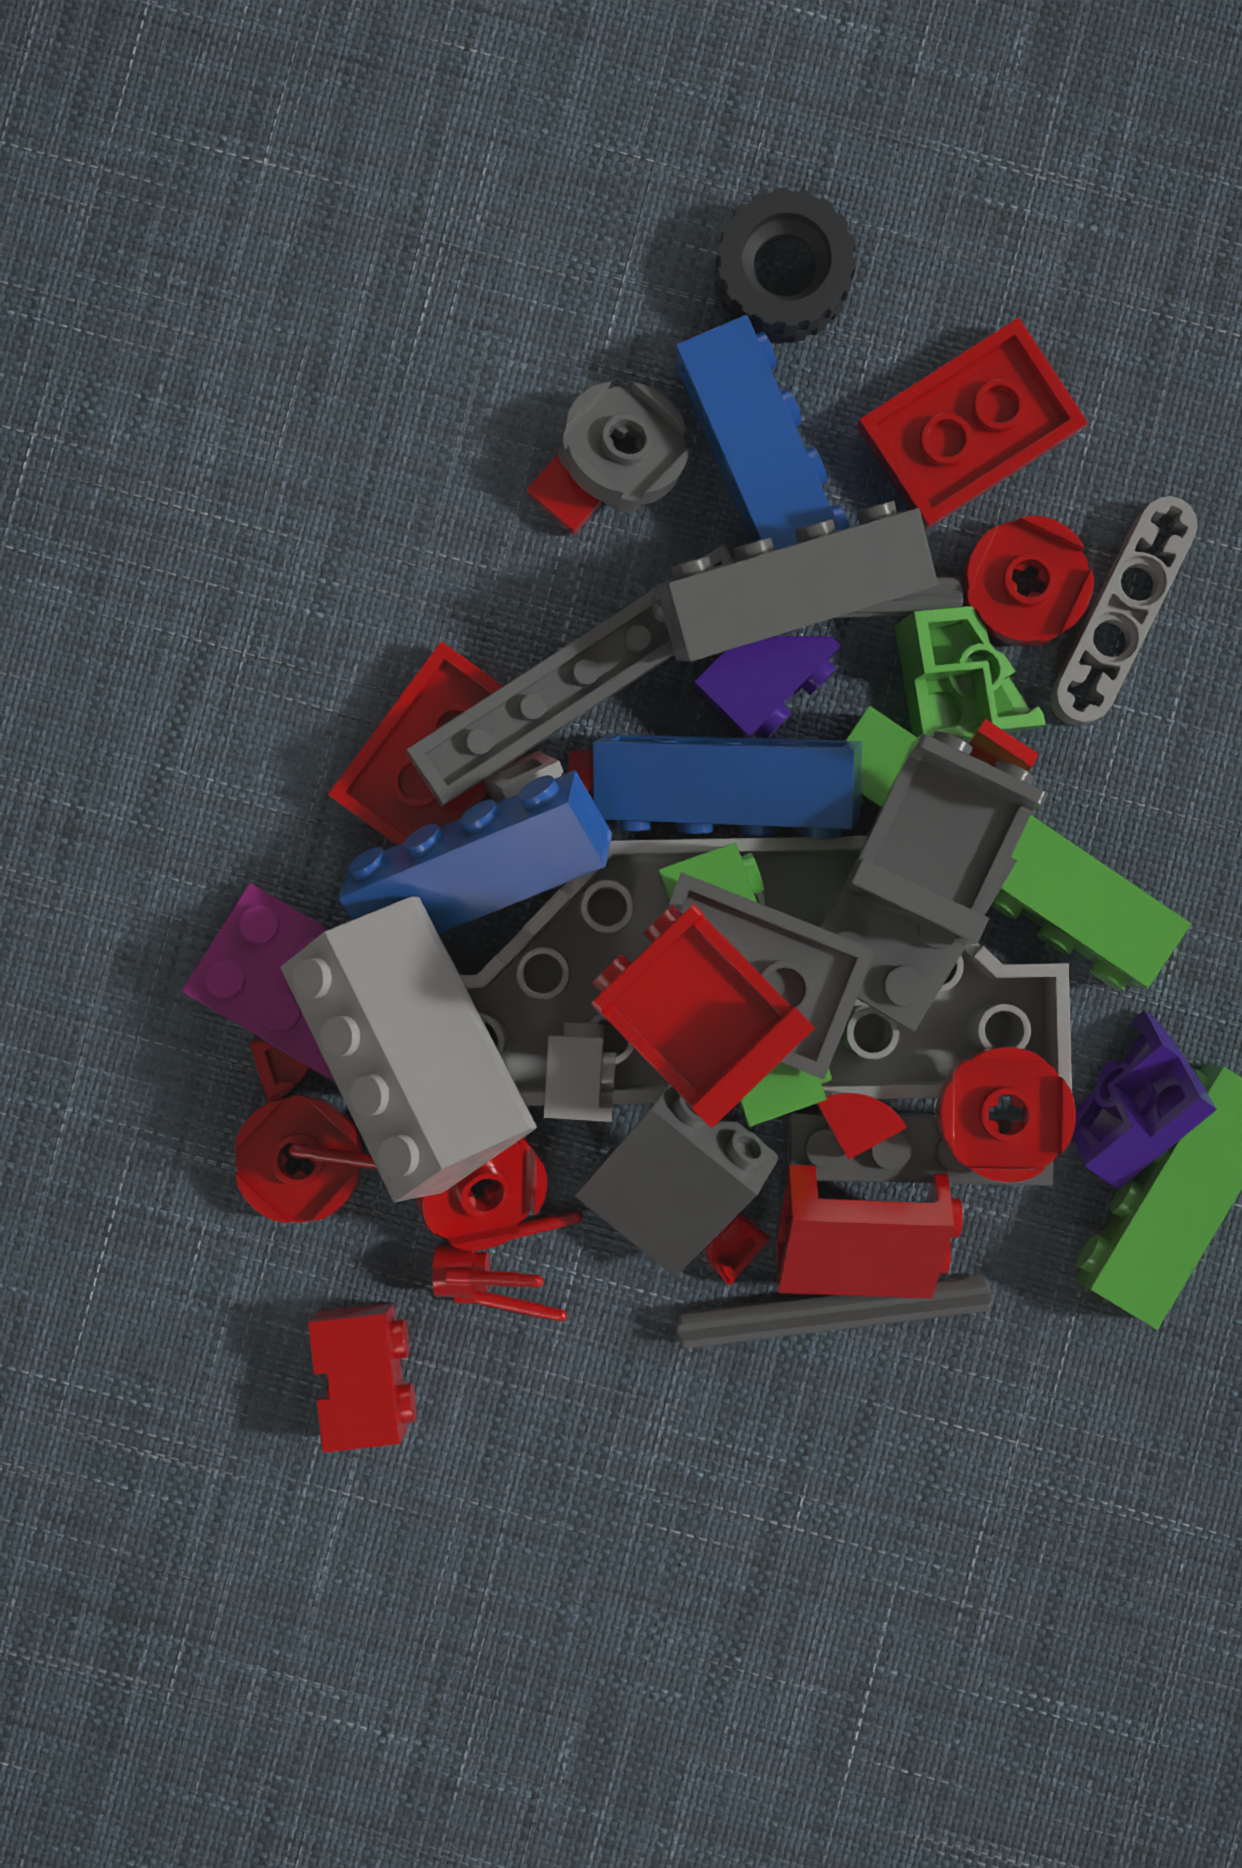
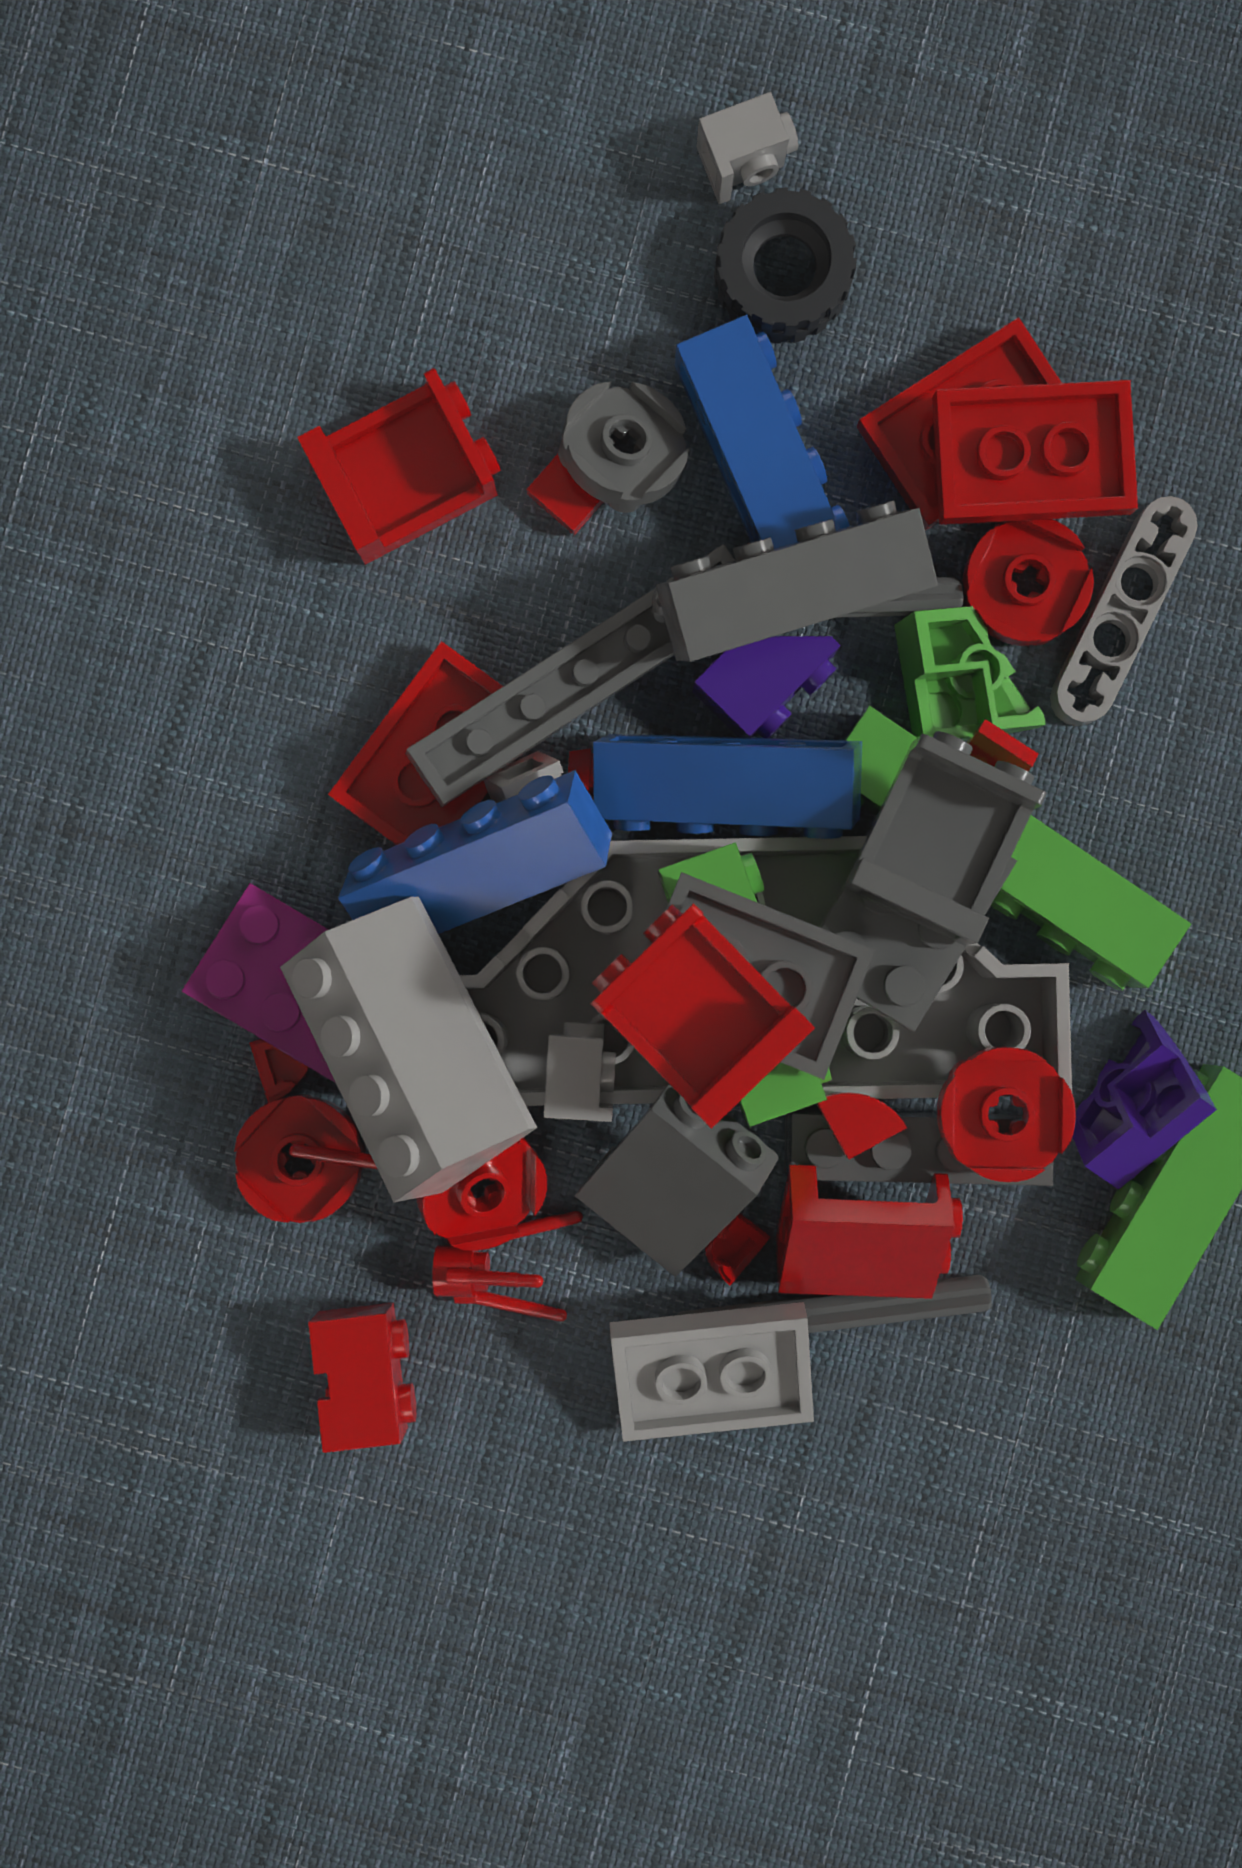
none -> red panel [297,368,501,565]
none -> light grey plate [610,1302,814,1442]
none -> light grey brick [697,92,798,204]
none -> red plate [932,380,1138,525]

